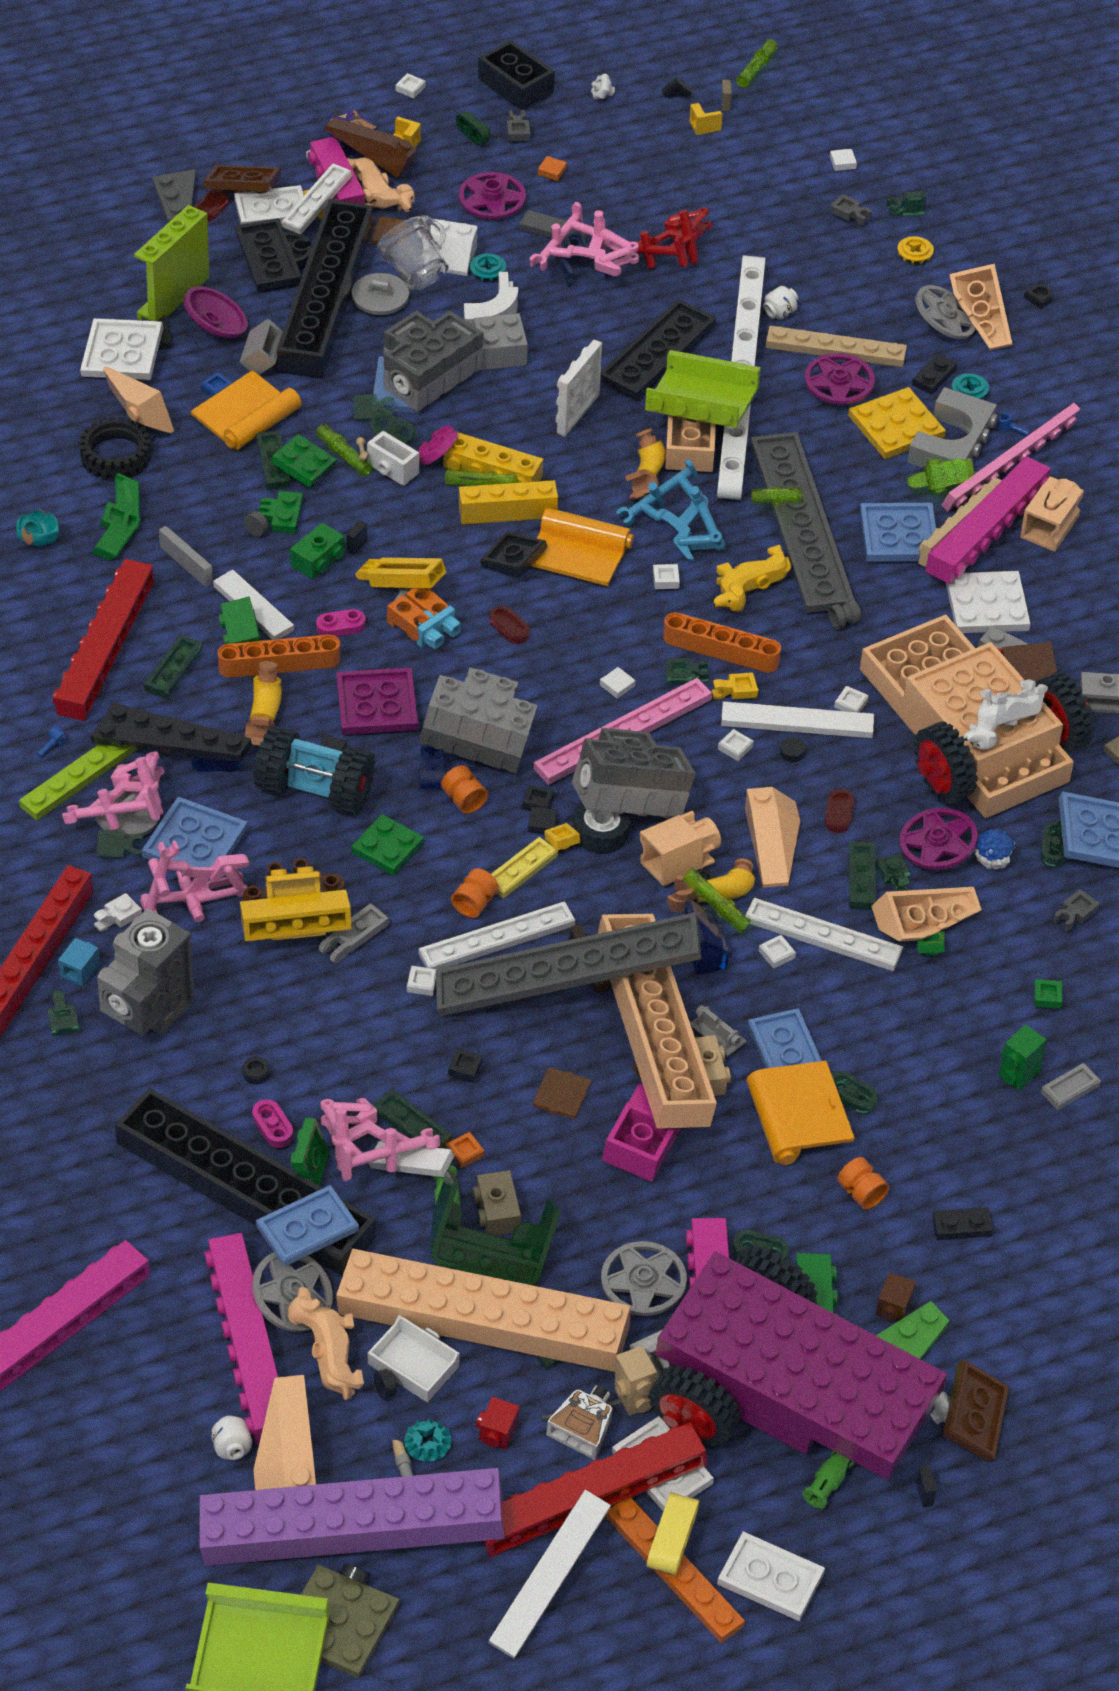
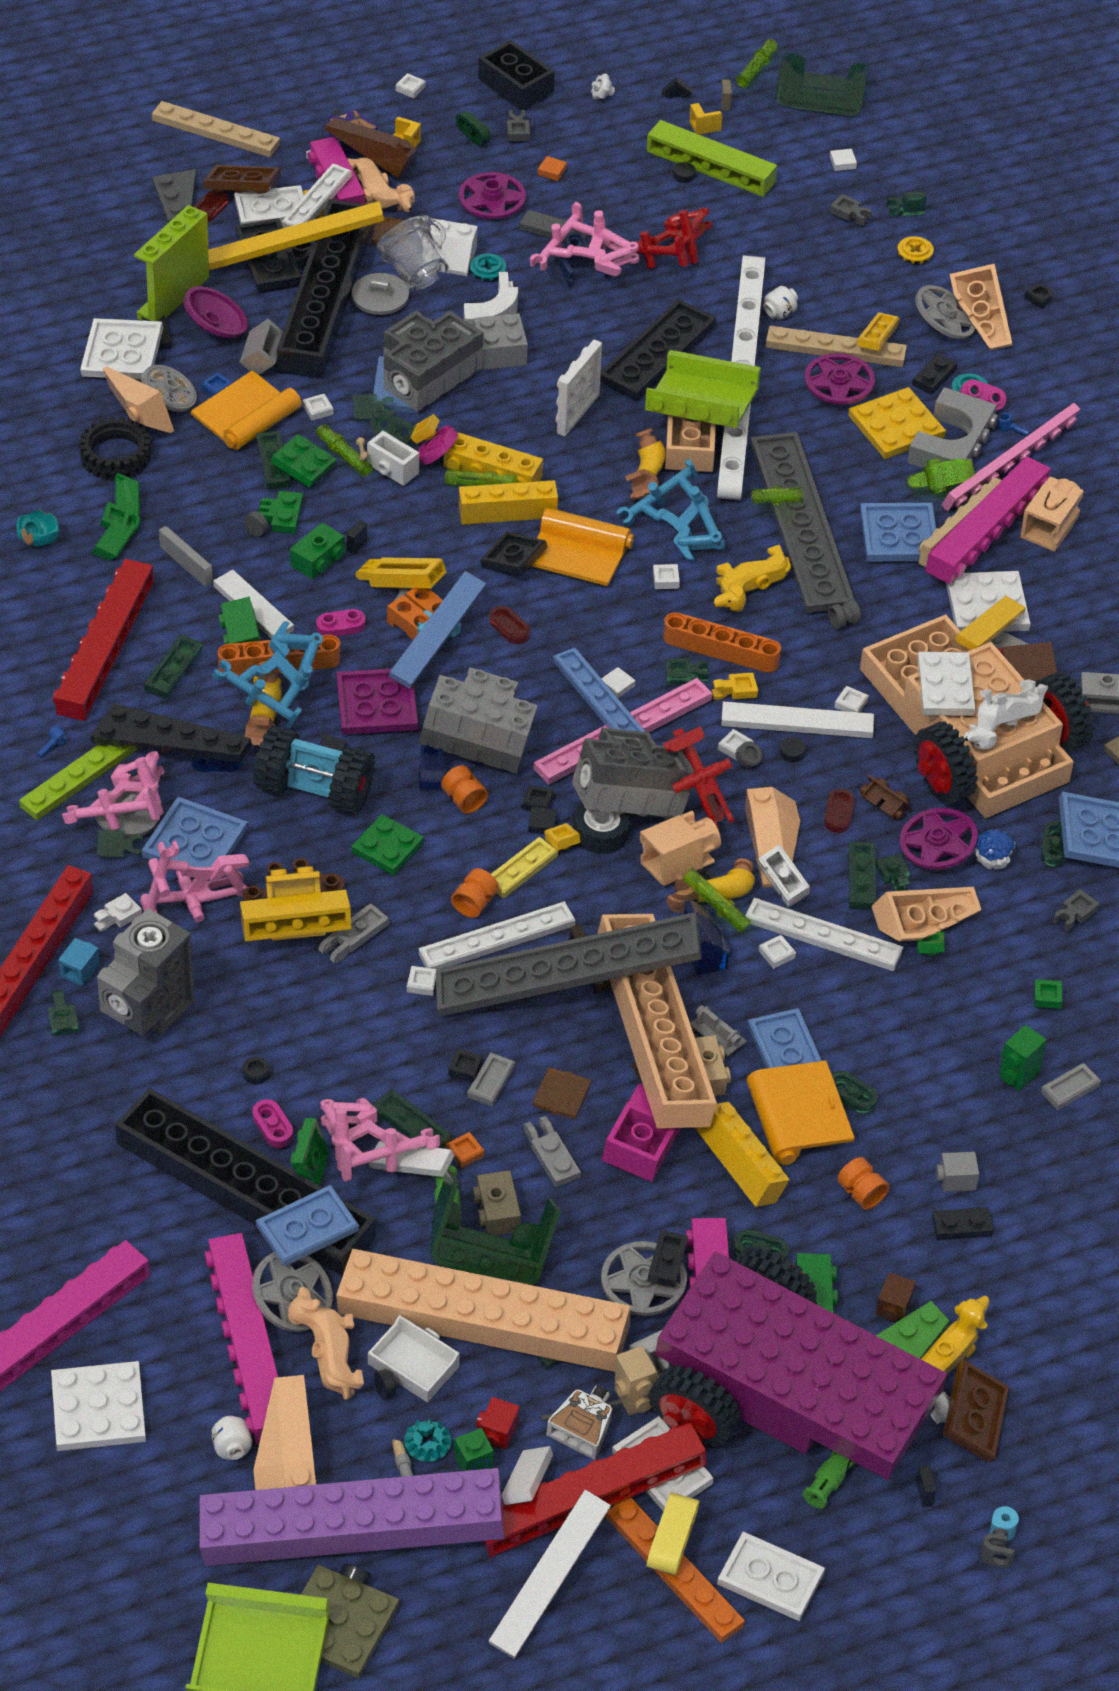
none -> white plate [51,1361,146,1451]
none -> light grey shield [141,365,197,412]
none -> tan plate [152,101,280,158]
none -> yellow tile [208,201,385,270]
none -> dark azure piece [212,621,323,729]
none -> white tile [303,394,334,421]
none -> medium blue tile [389,571,486,689]
none -> yellow plate [410,414,440,444]
none -> green brick [454,1428,494,1471]
none -> light grey tile [467,1052,515,1107]
none -> white tile [501,1446,553,1505]
none -> light grey hinge [523,1116,581,1187]
none -> medium blue tile [553,648,645,732]
none -> lime brick [647,120,777,197]
none -> black plate [647,1230,688,1288]
none -> red piece [663,726,735,829]
none -> black tile [673,162,696,183]
none -> yellow brick [695,1102,790,1207]
none -> dark grey tile [735,741,762,768]
none -> white brick [758,845,810,908]
none -> clear green windscreen [776,52,871,116]
none -> yellow tile [857,312,900,351]
none -> reddish brown hinge [860,774,912,820]
none -> white plate [917,652,975,716]
none -> yellow animal [921,1296,989,1374]
none -> light grey brick [936,1152,979,1192]
none -> yellow tile [955,595,1026,650]
none -> dark pink plate [959,380,1006,412]
none -> leg [980,1506,1019,1568]

